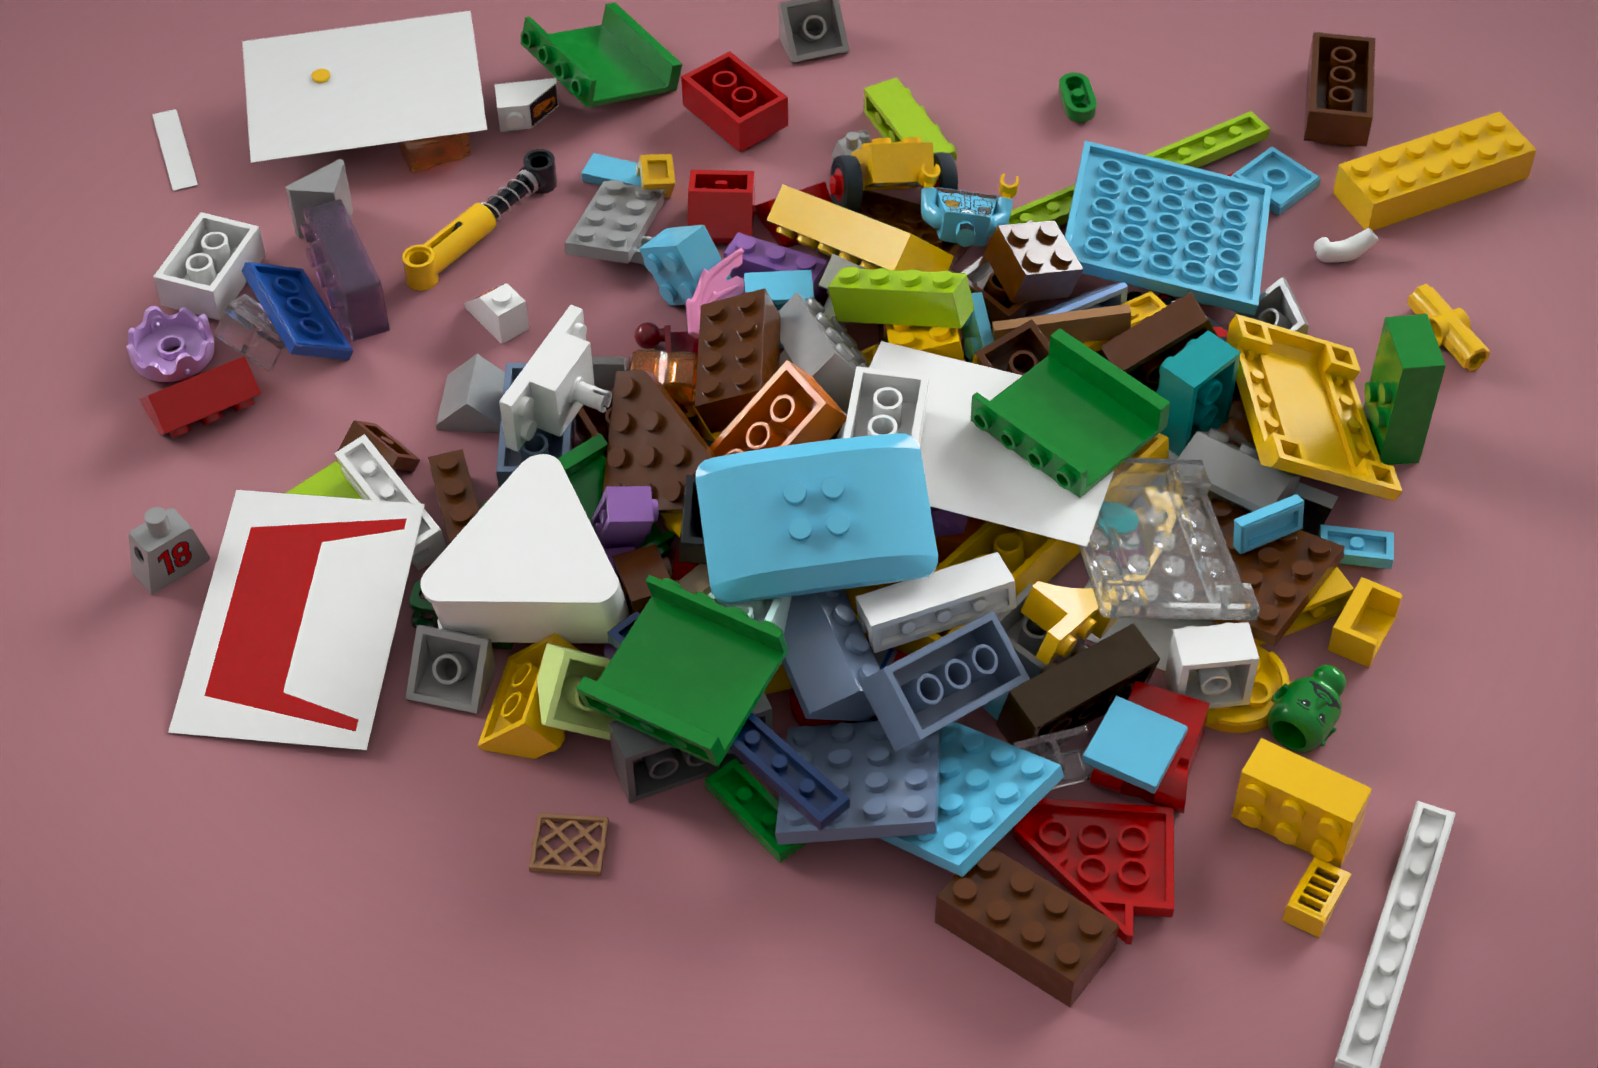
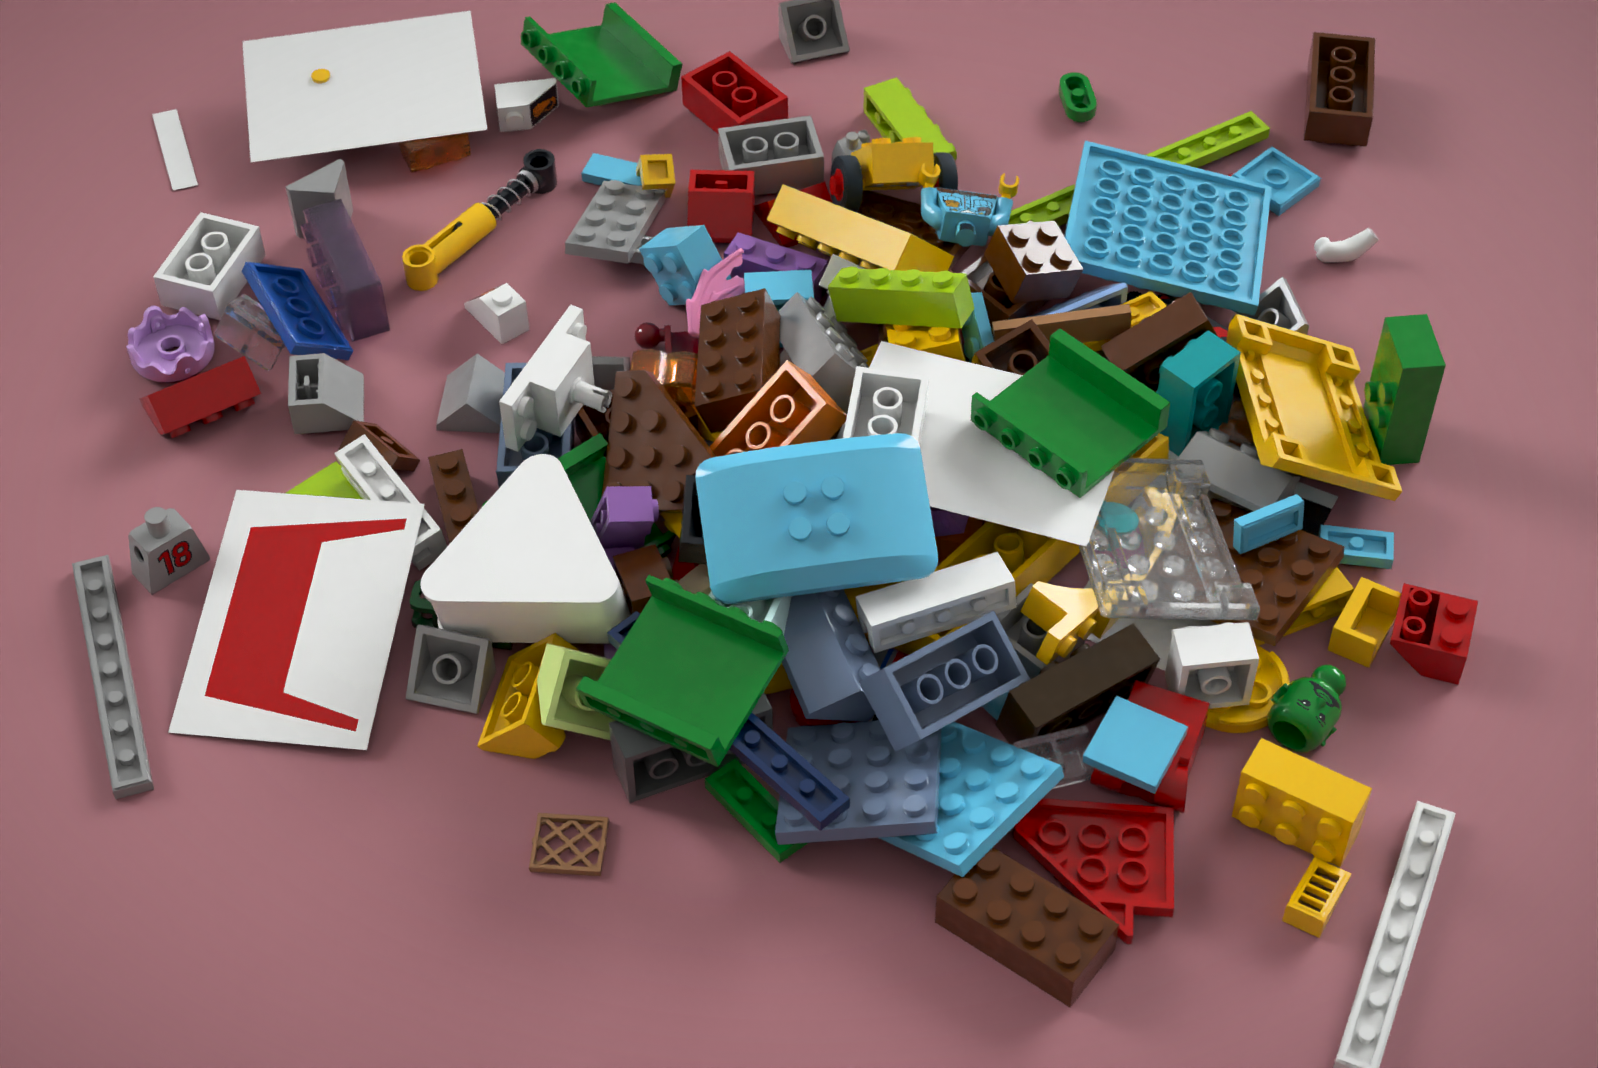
yellow brick [1333,111,1537,231] -> none
yellow piece [1407,284,1490,372] -> none
none -> light grey tile [72,555,154,799]
none -> light grey slope [288,353,364,434]
none -> light grey brick [718,116,824,195]
none -> red slope [1390,583,1478,685]

